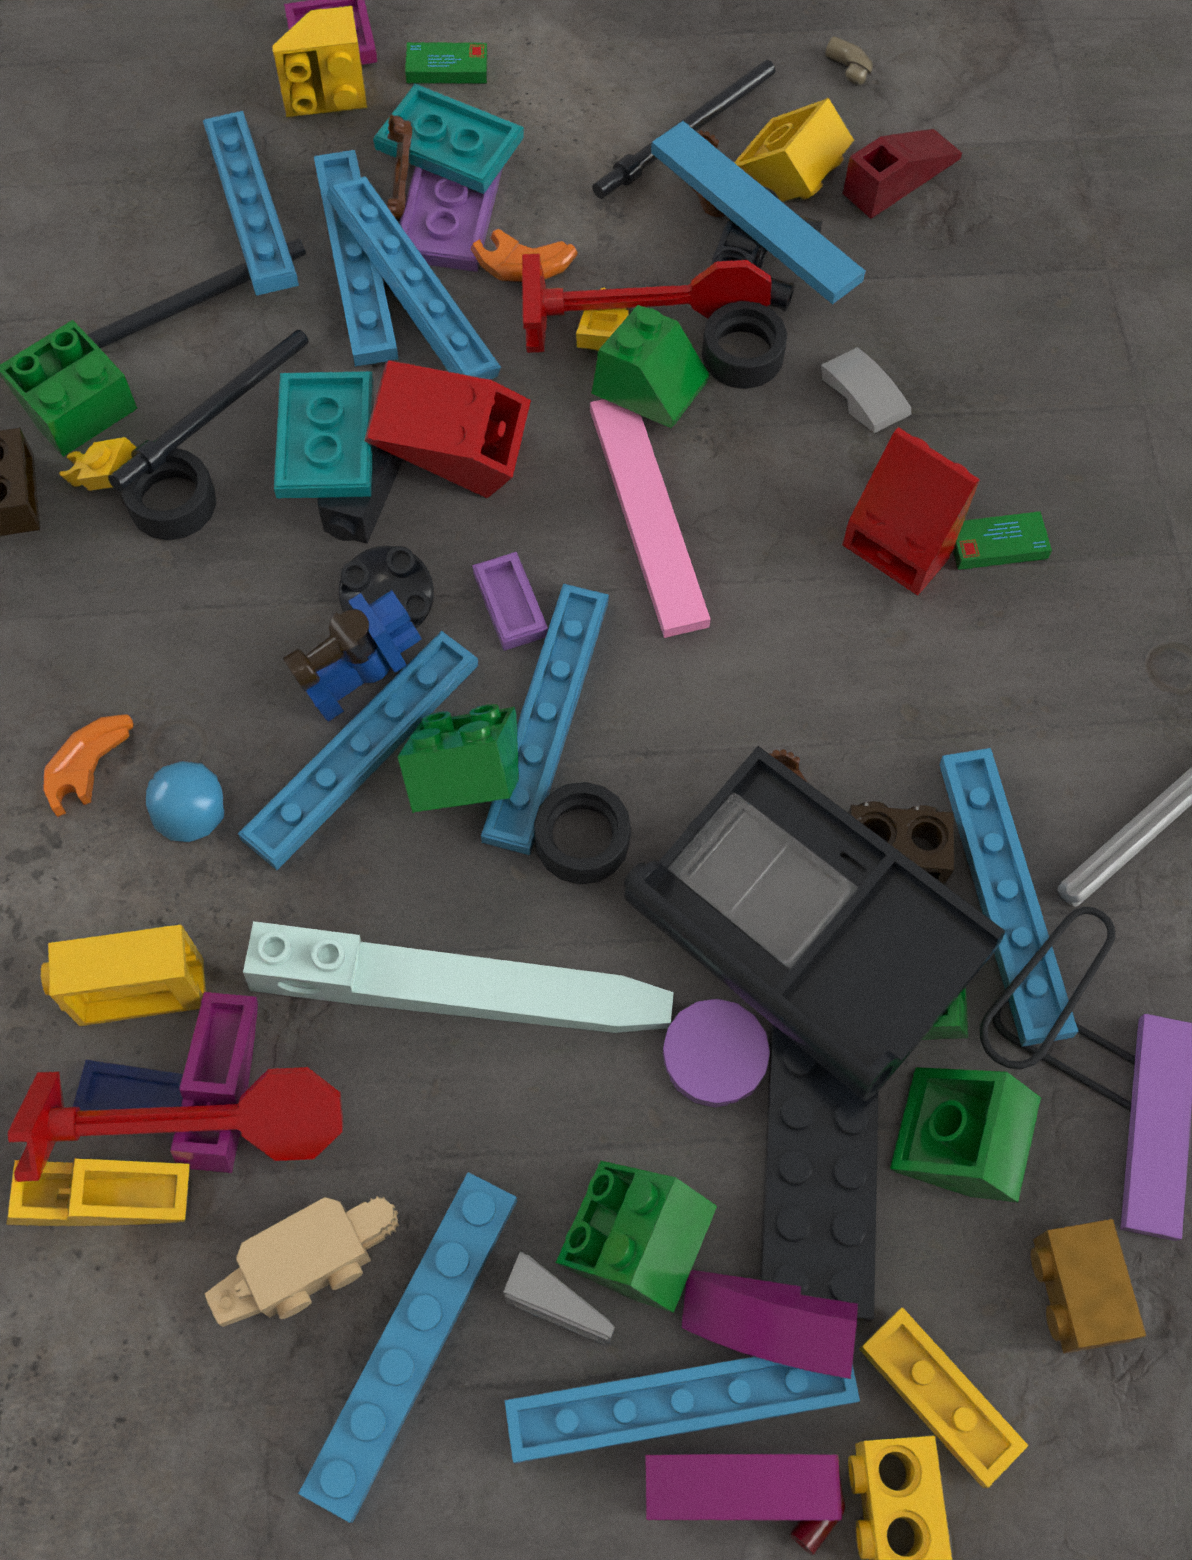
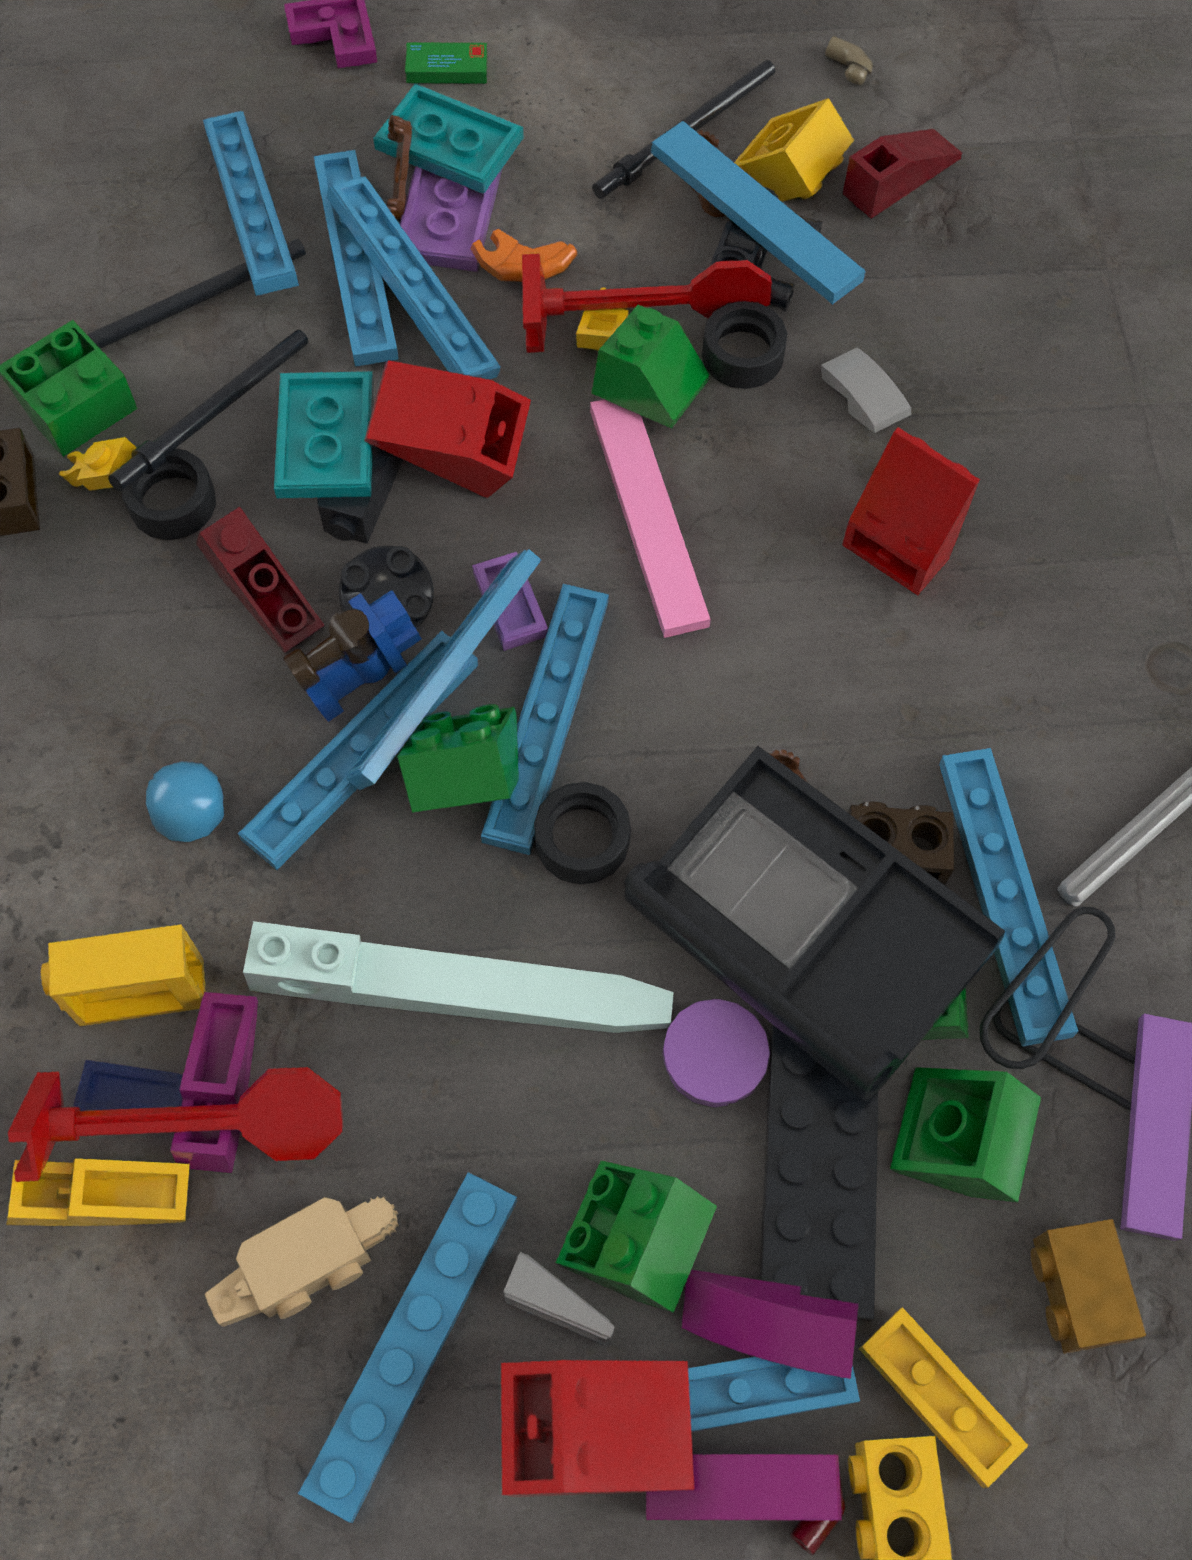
orange piece [44,714,134,817] -> none
yellow slope [272,6,367,117] -> none
green tile [953,511,1052,570] -> none
none -> dark red slope [196,507,325,653]
none -> dark azure tile [346,549,541,790]
none -> red slope [501,1360,695,1497]

